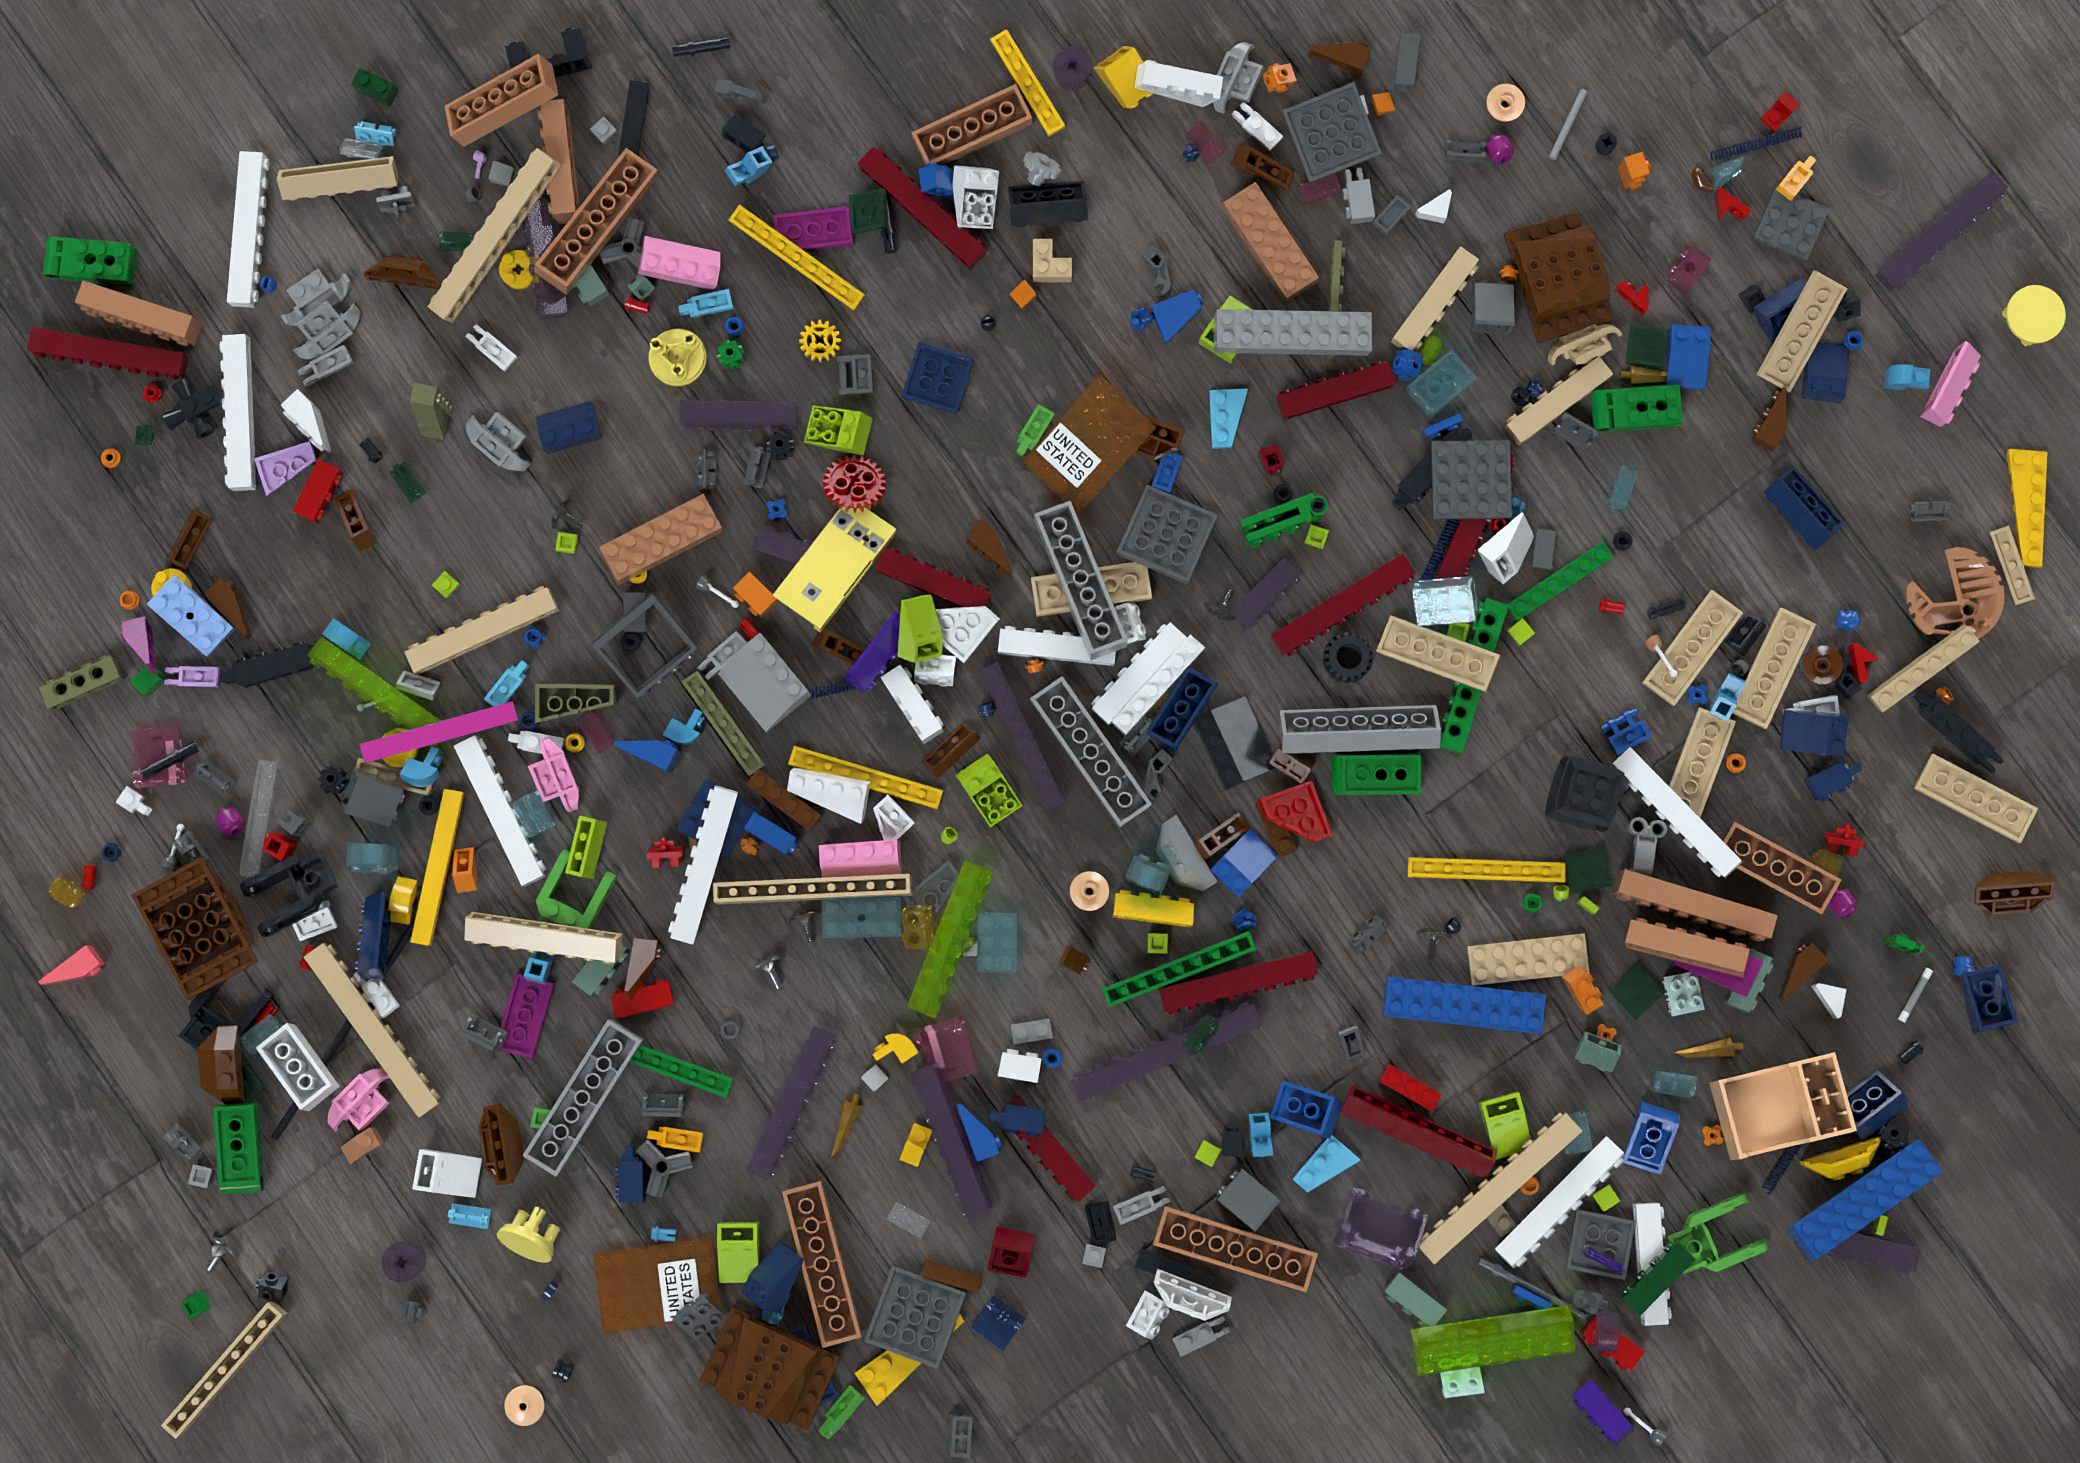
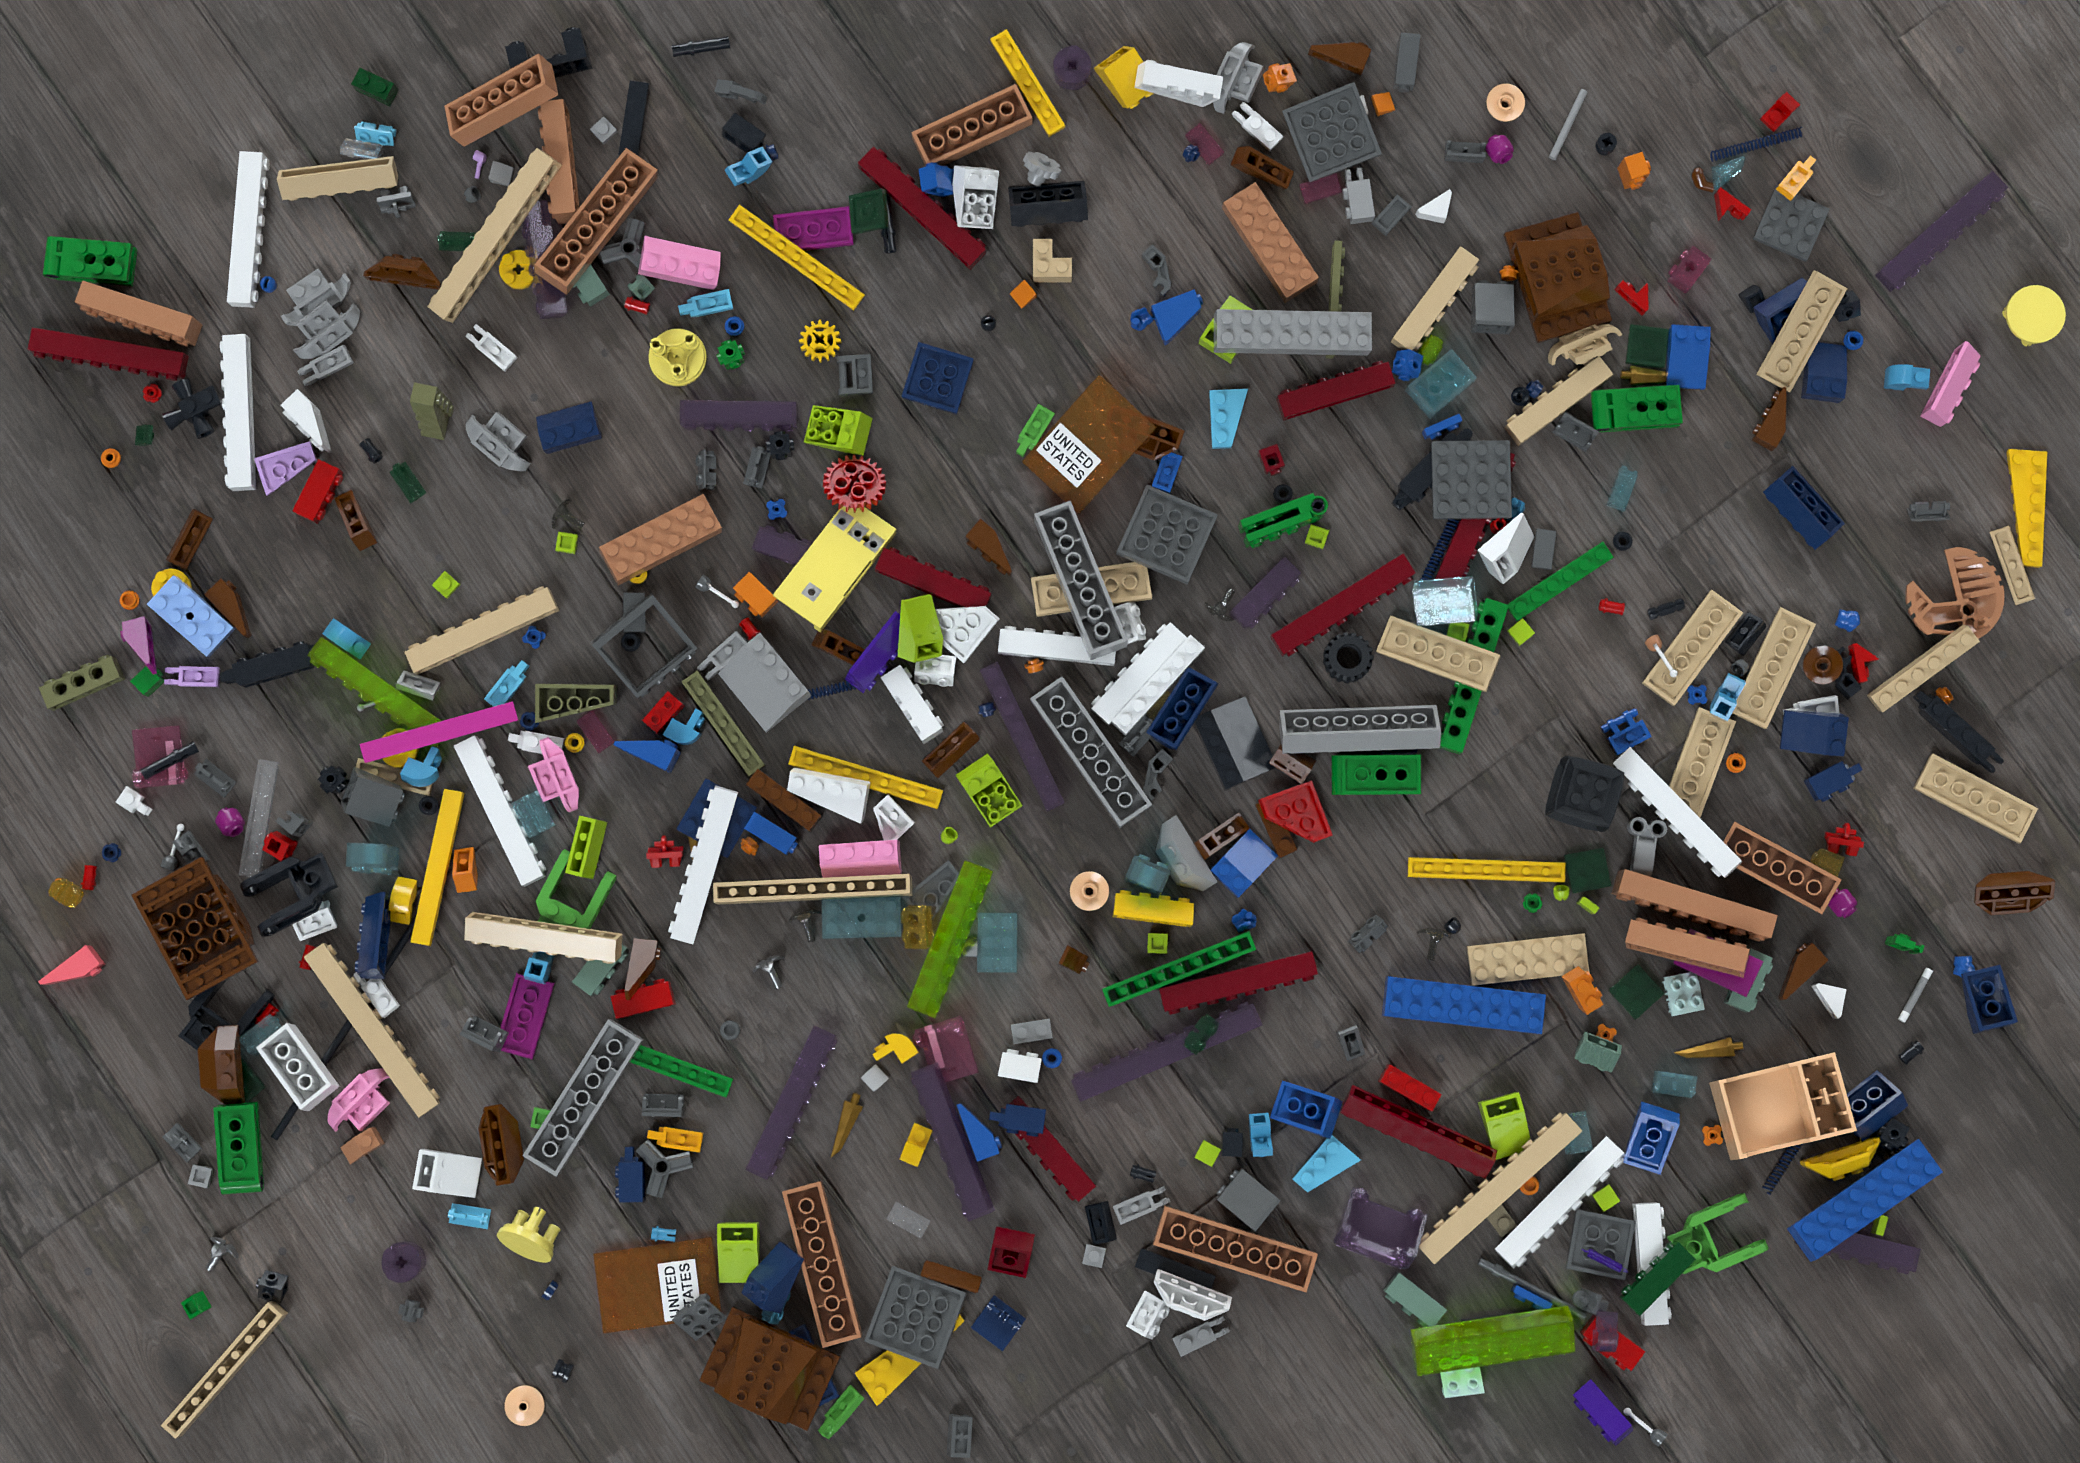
none -> red brick [642,691,685,735]

